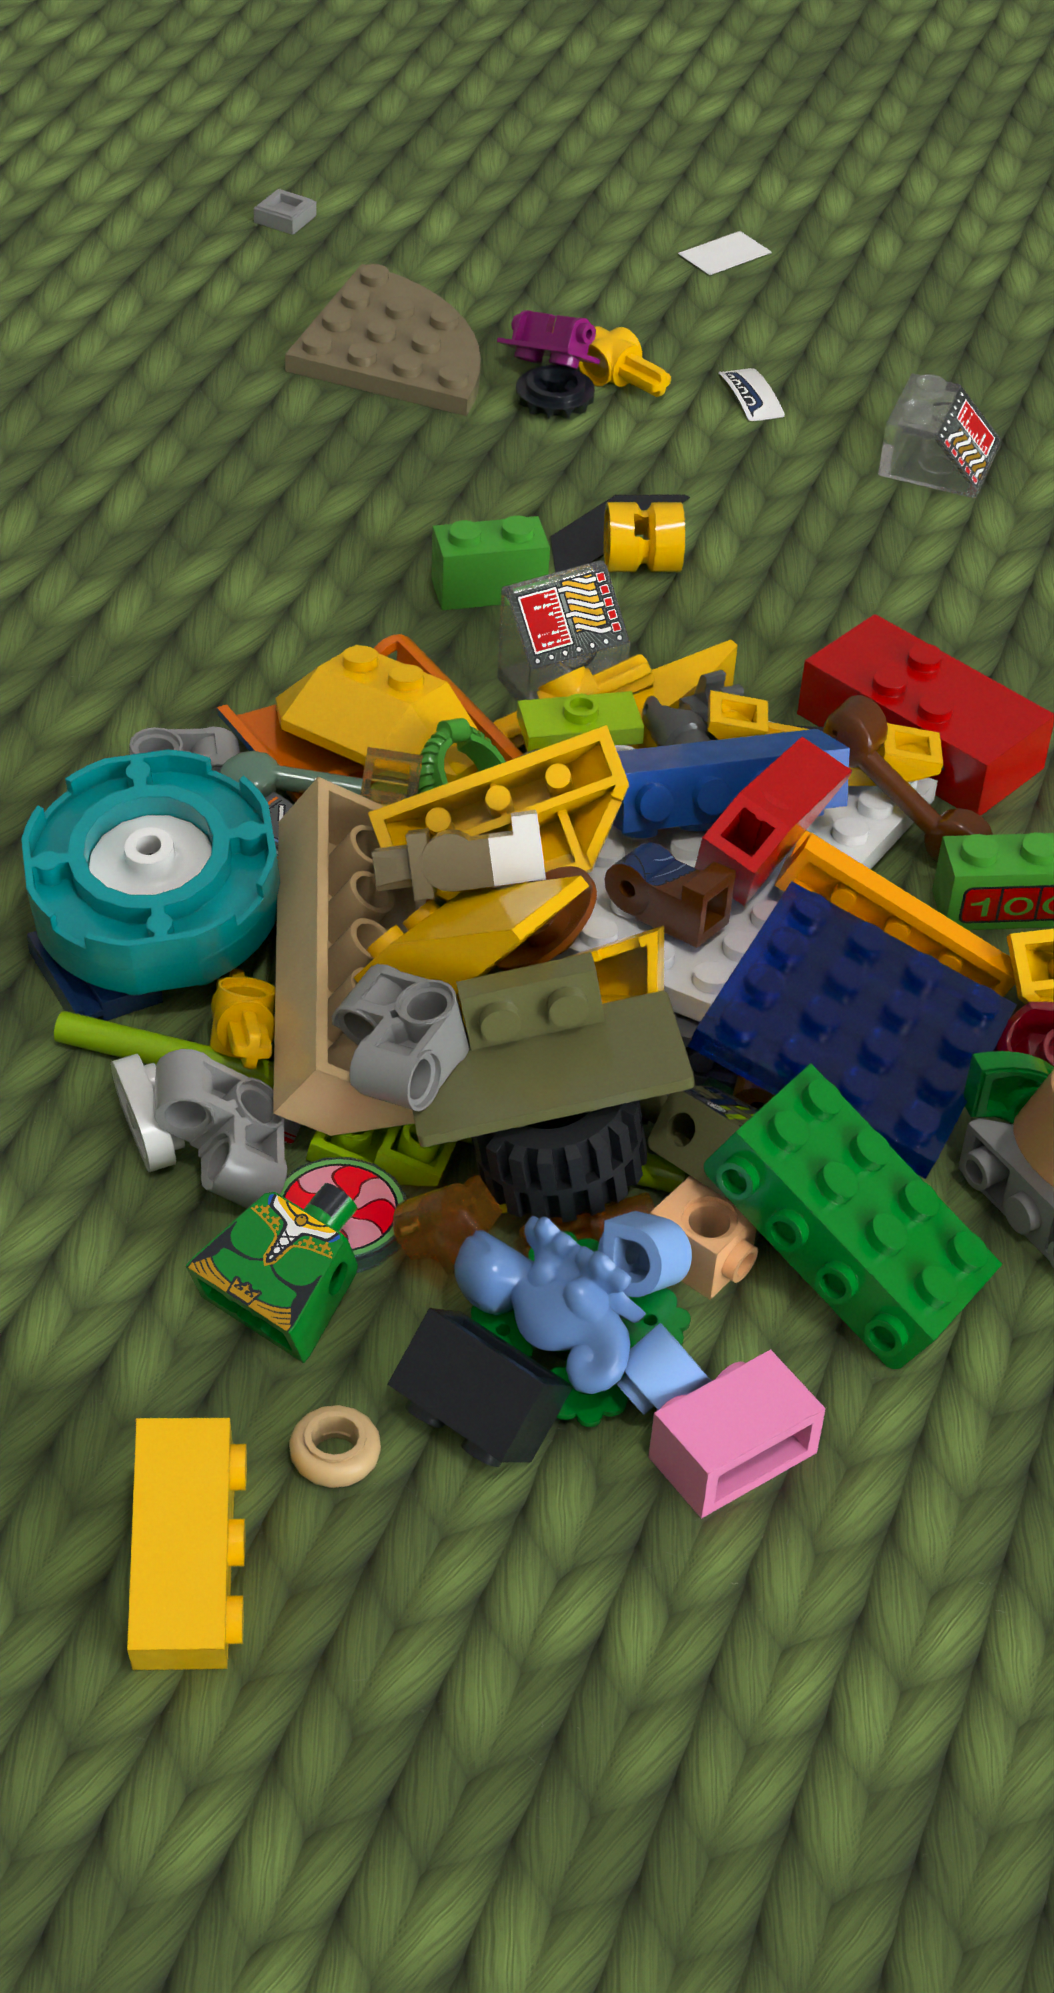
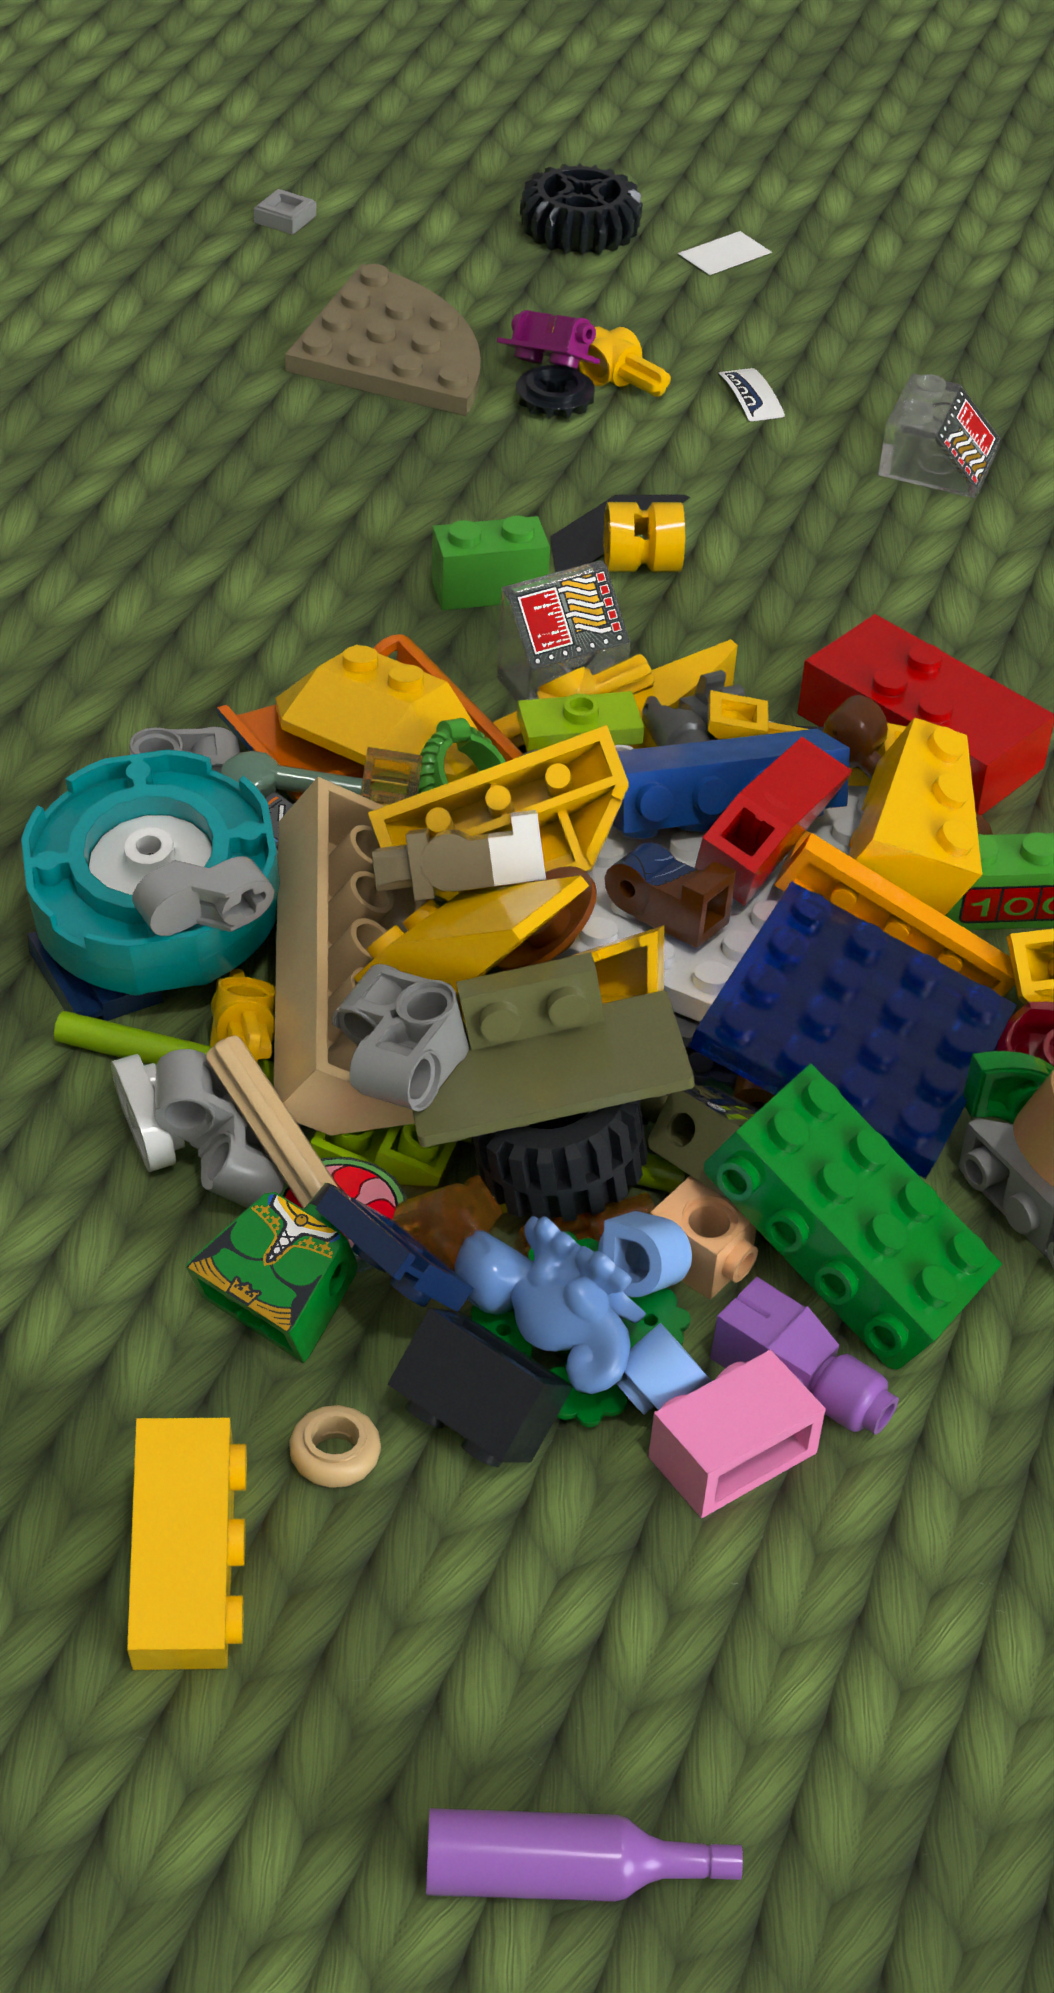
none -> light grey piece [132,856,274,936]
none -> tan axle [206,1035,340,1209]
none -> dark blue plate [315,1185,474,1312]
none -> medium lavender piece [426,1808,743,1902]
none -> black gear [520,163,643,256]
none -> medium lavender piece [710,1277,899,1435]
none -> yellow wedge [848,717,982,915]

